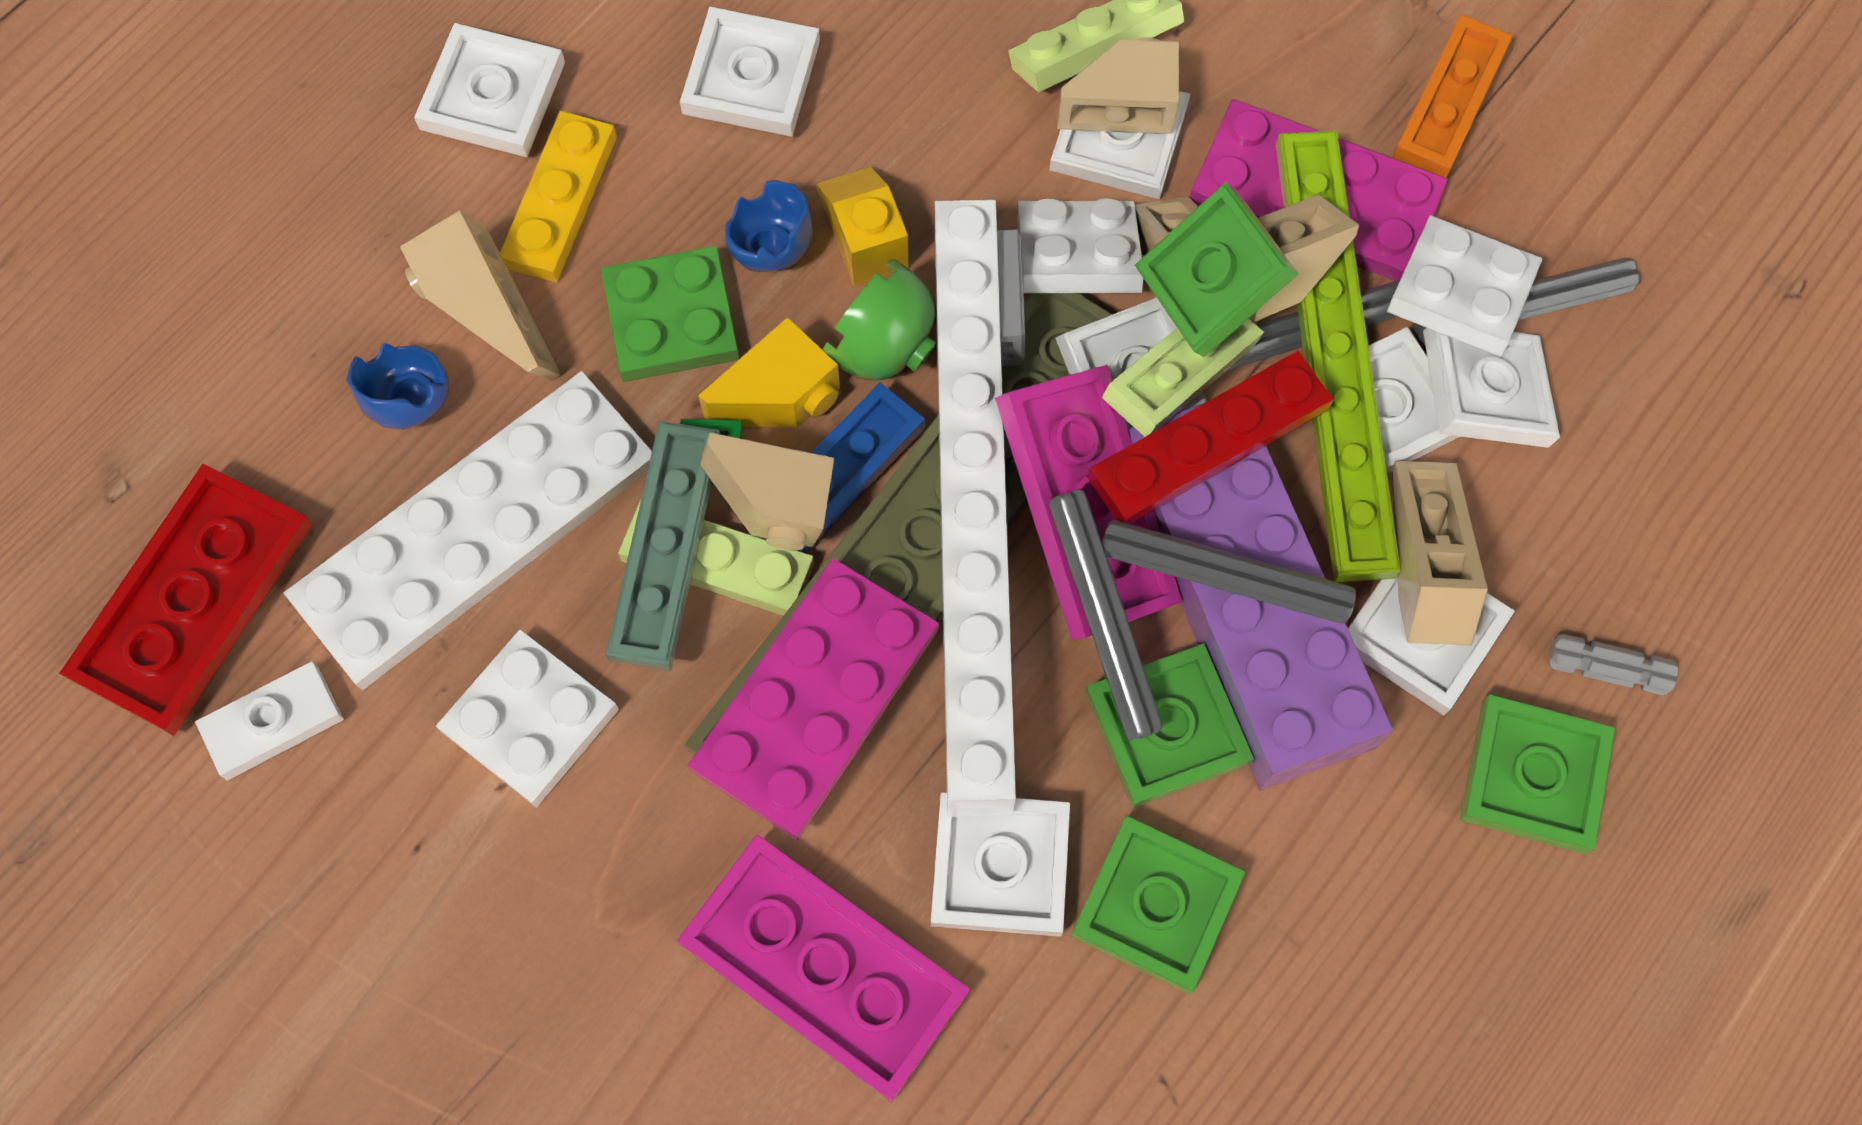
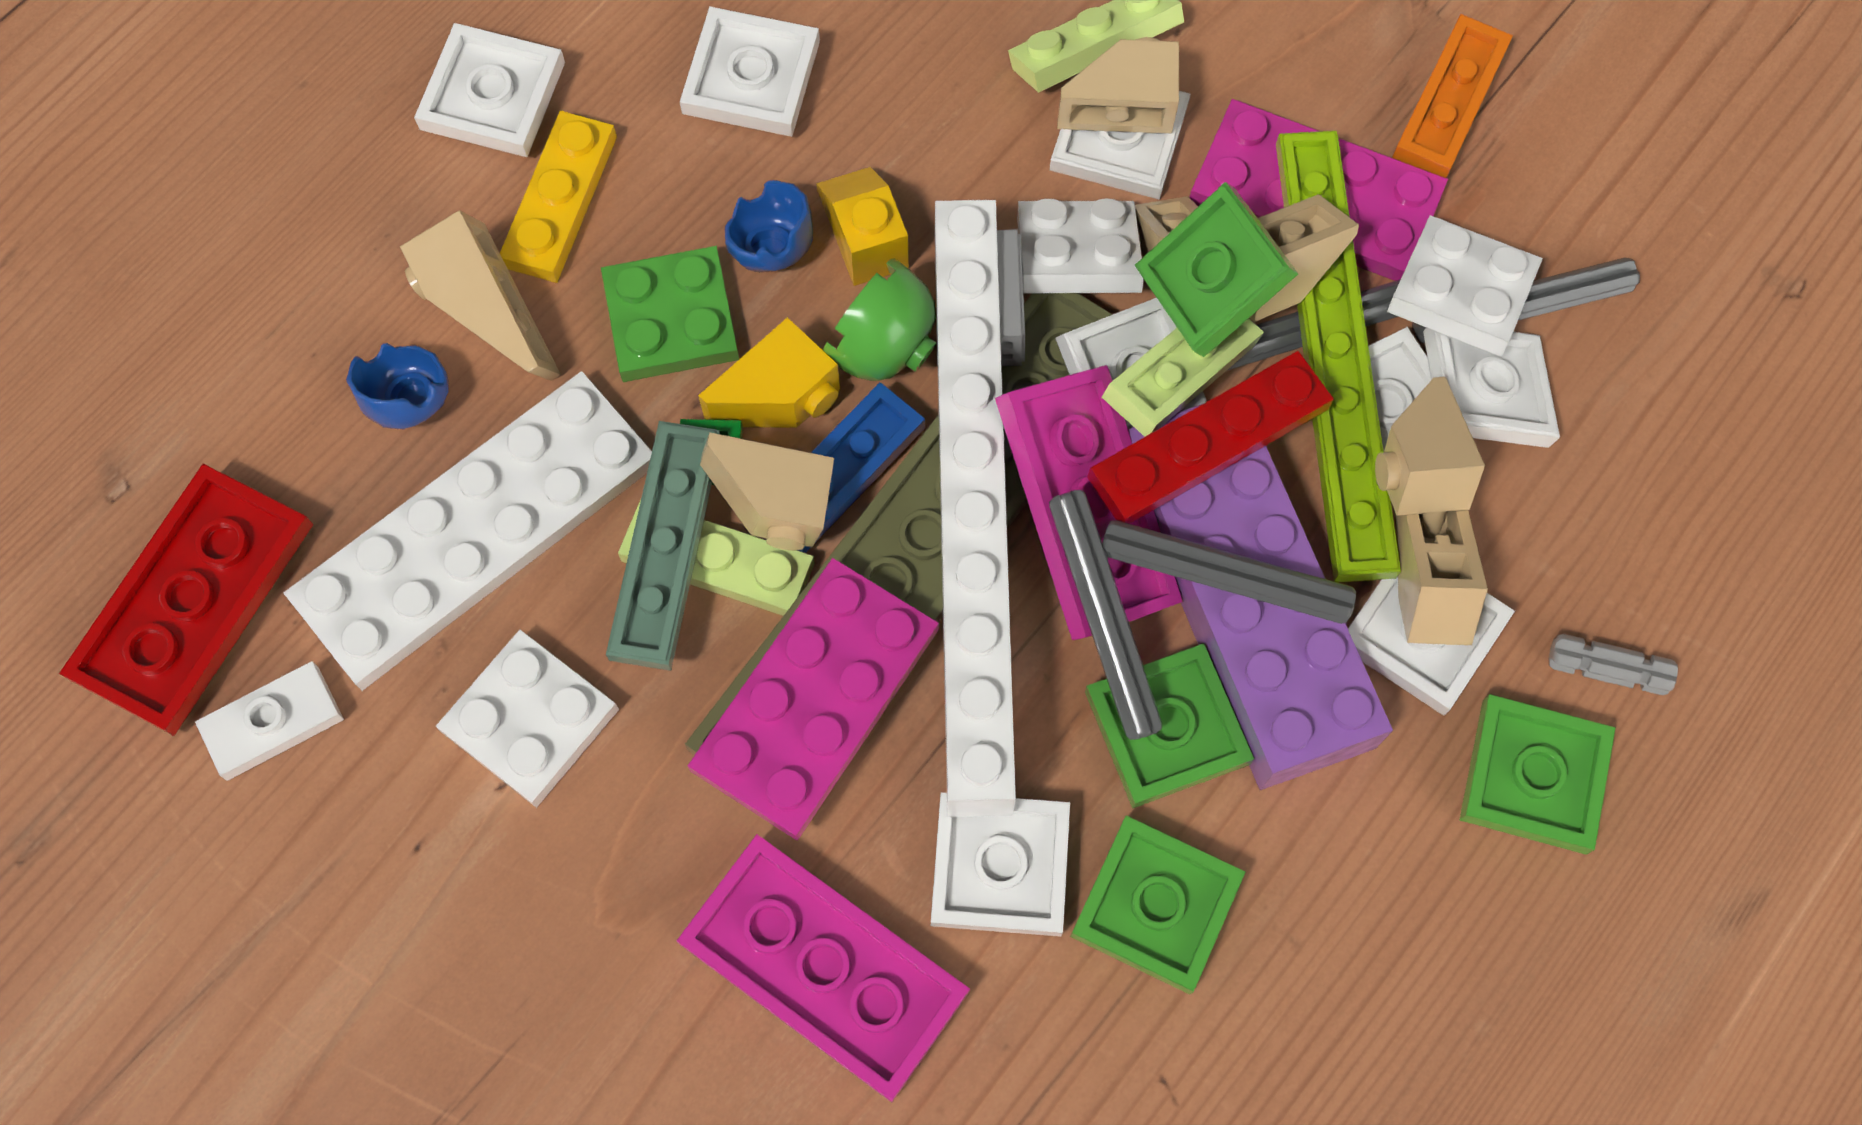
none -> tan slope [1375,377,1485,516]

